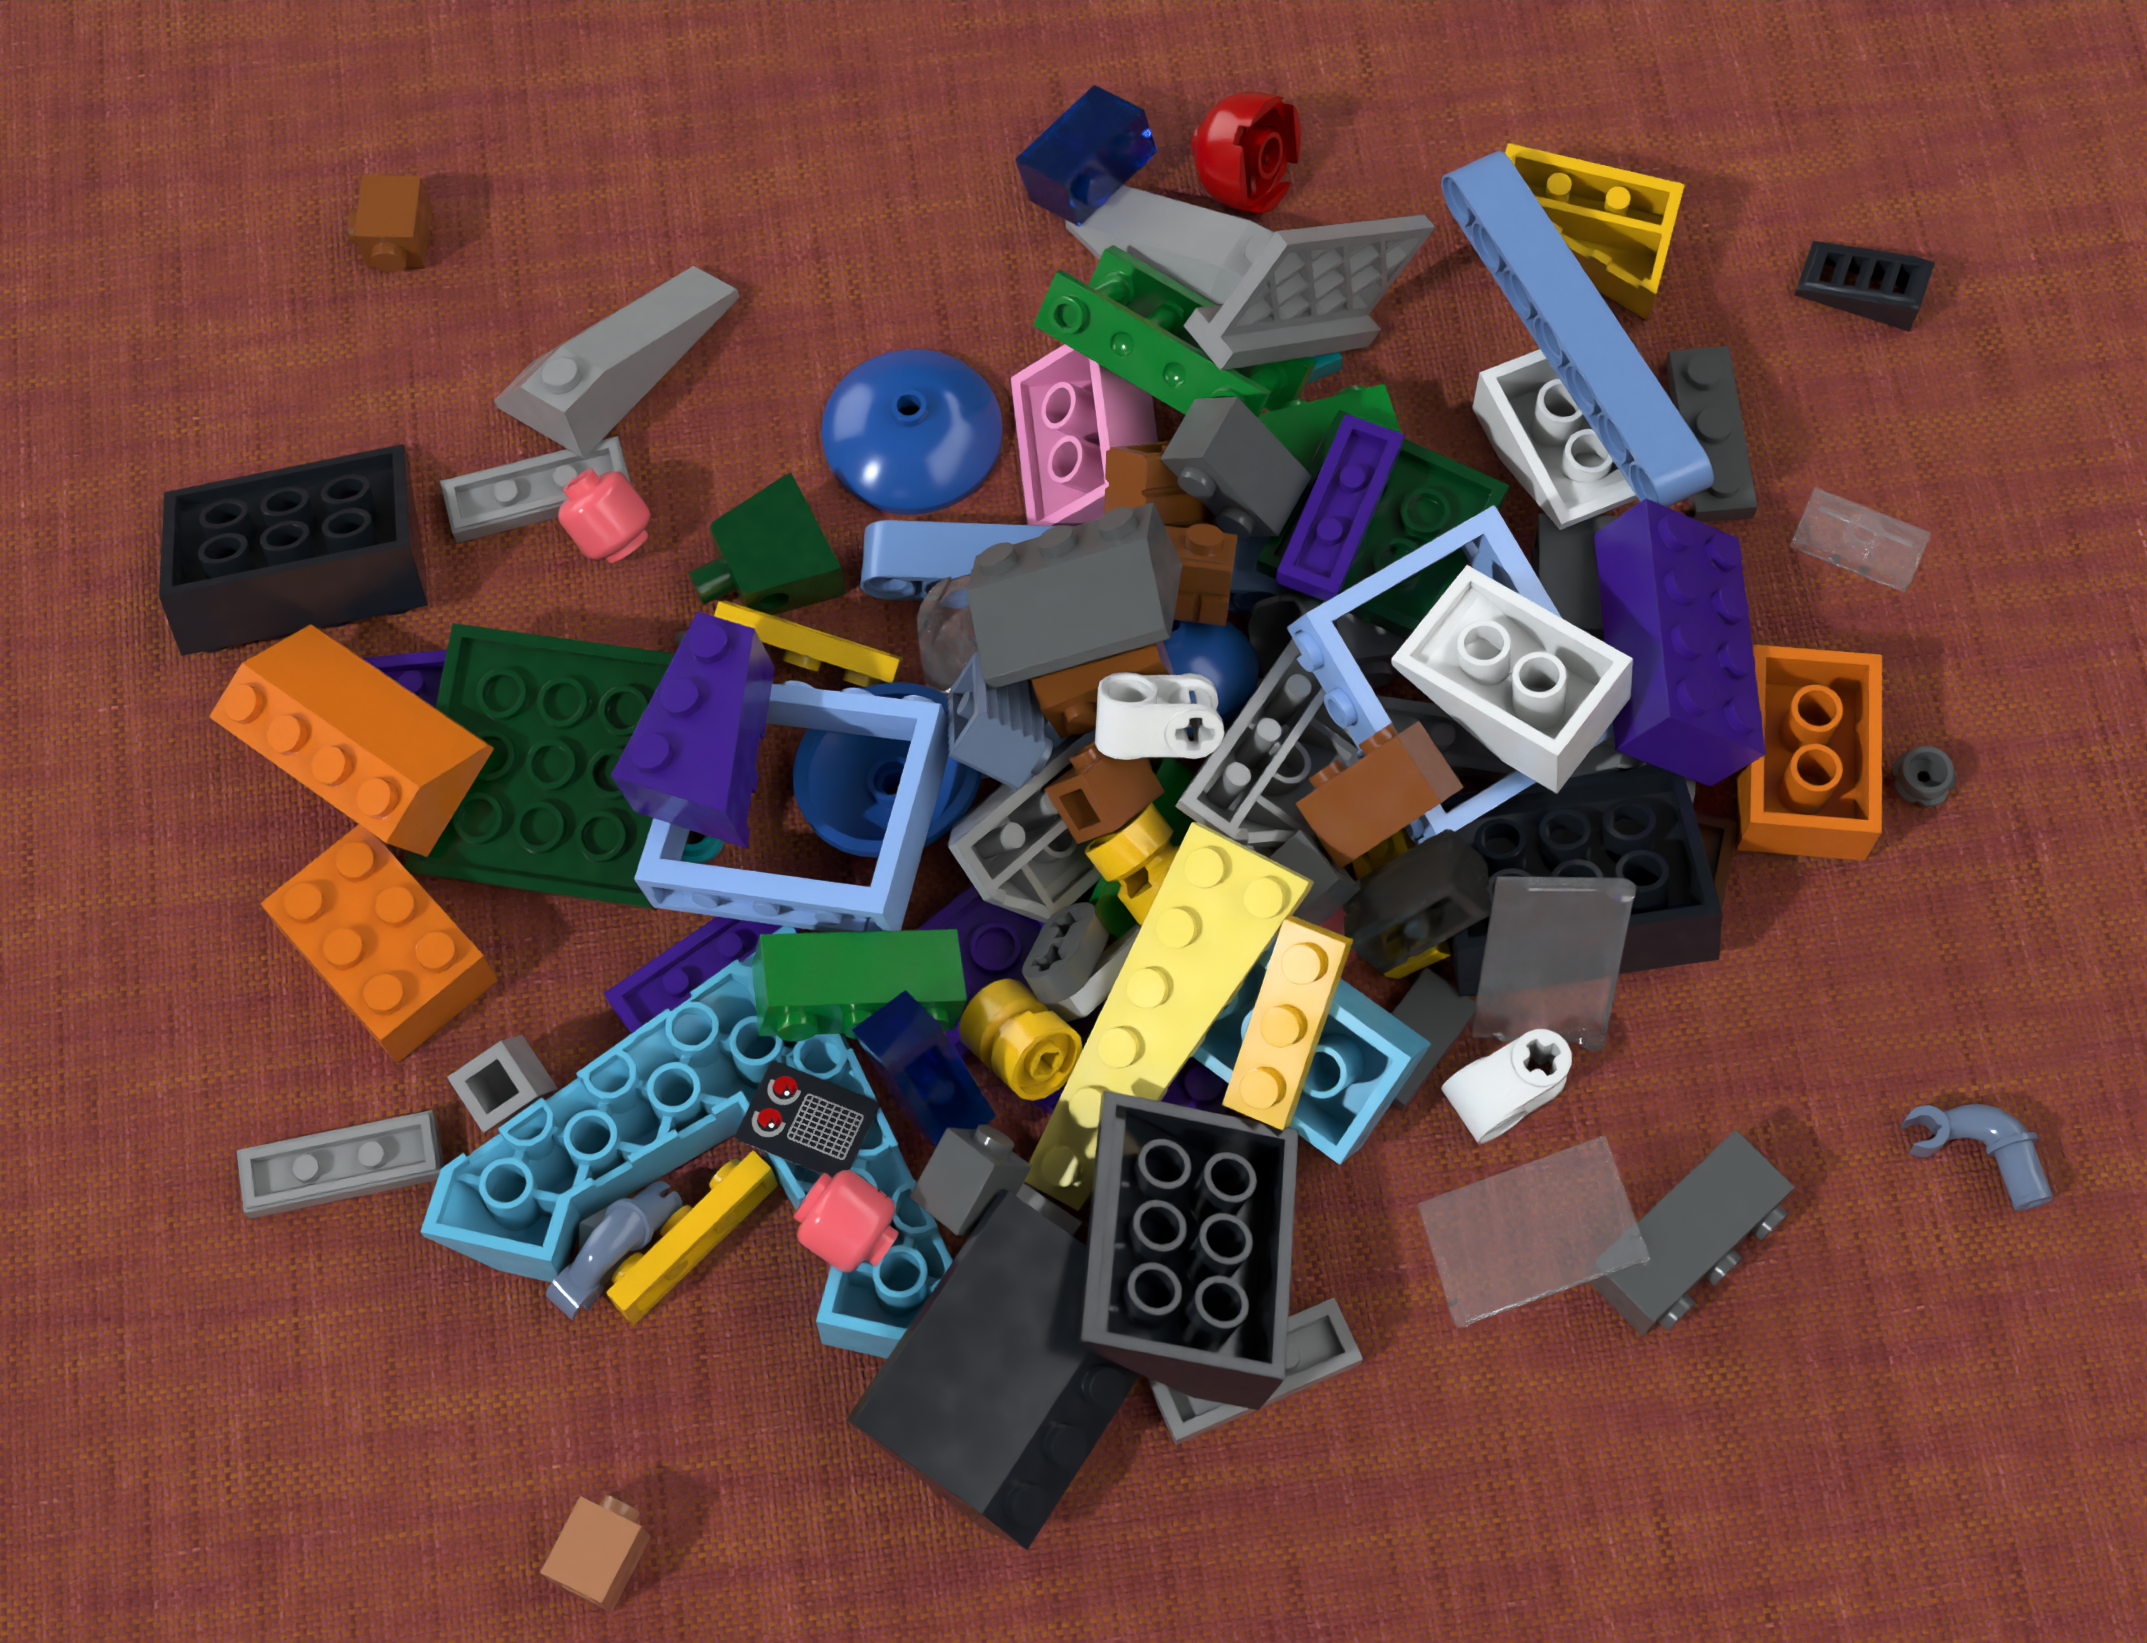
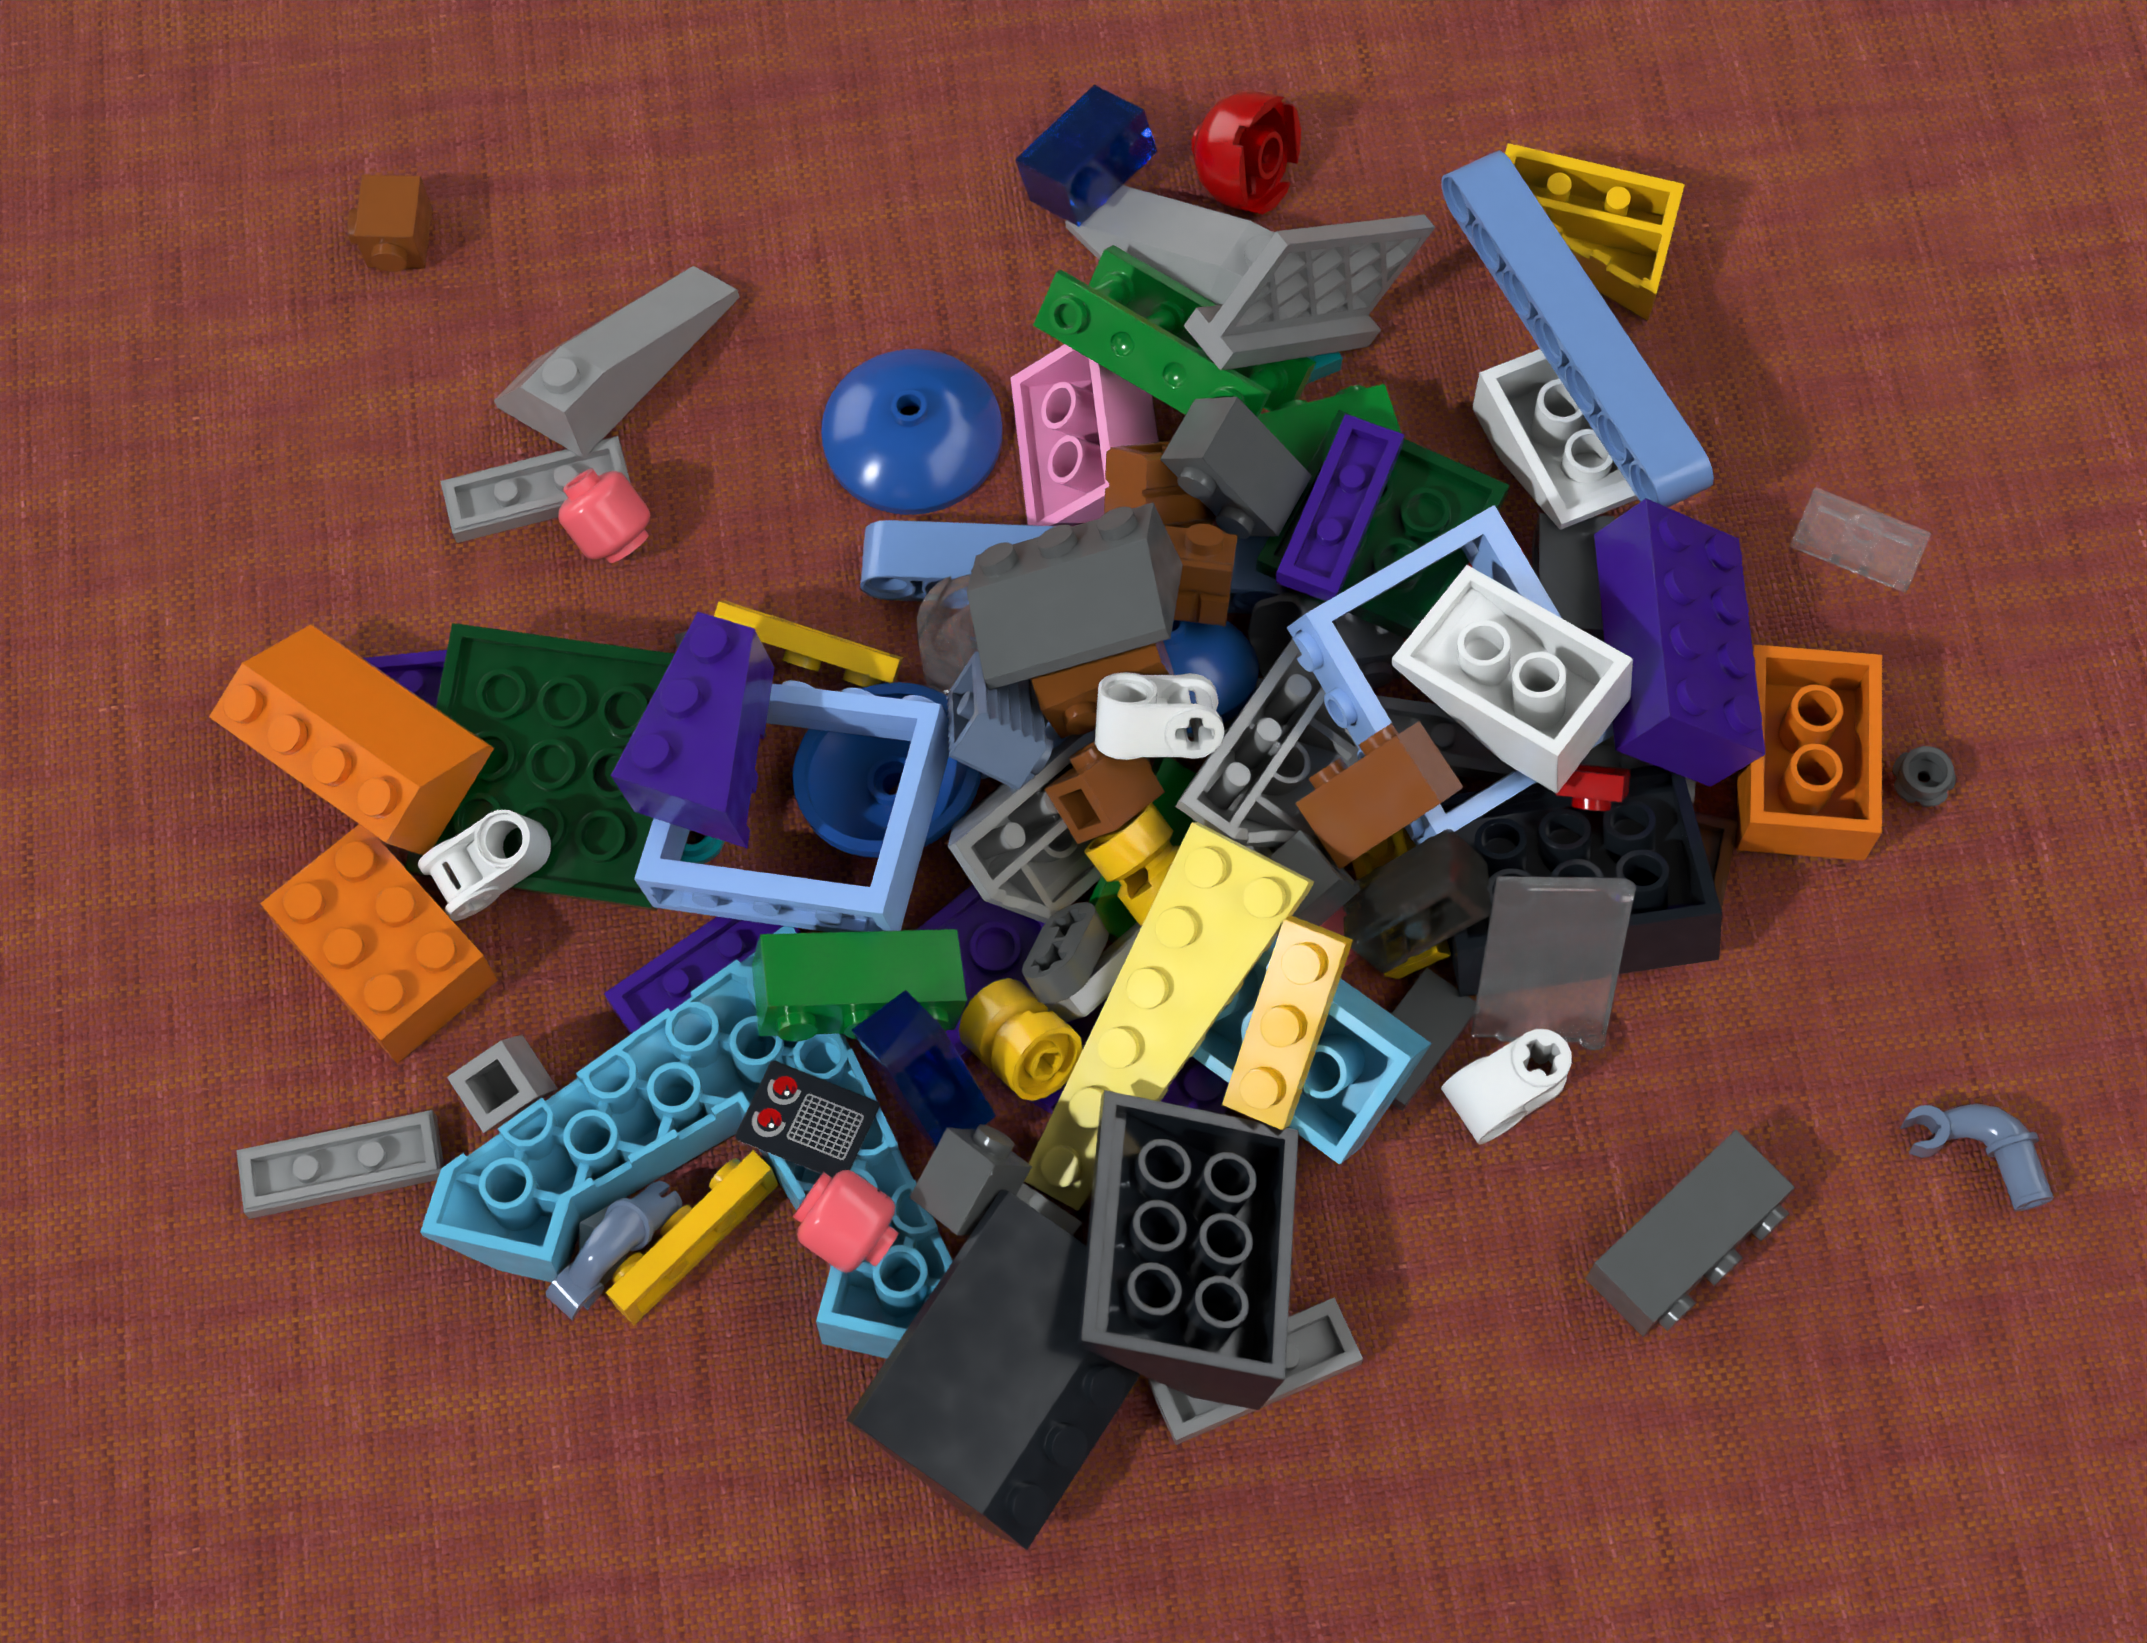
black slope [159,444,428,656] -> none
nougat brick [540,1494,651,1612] -> none
dark green torso [687,473,846,615] -> none
clear piece [1418,1135,1651,1329] -> none
dark grey plate [1665,346,1757,522] -> none
black slope [1794,241,1935,332] -> none
none -> white piece [417,810,551,921]
none -> red plate [1556,764,1631,811]

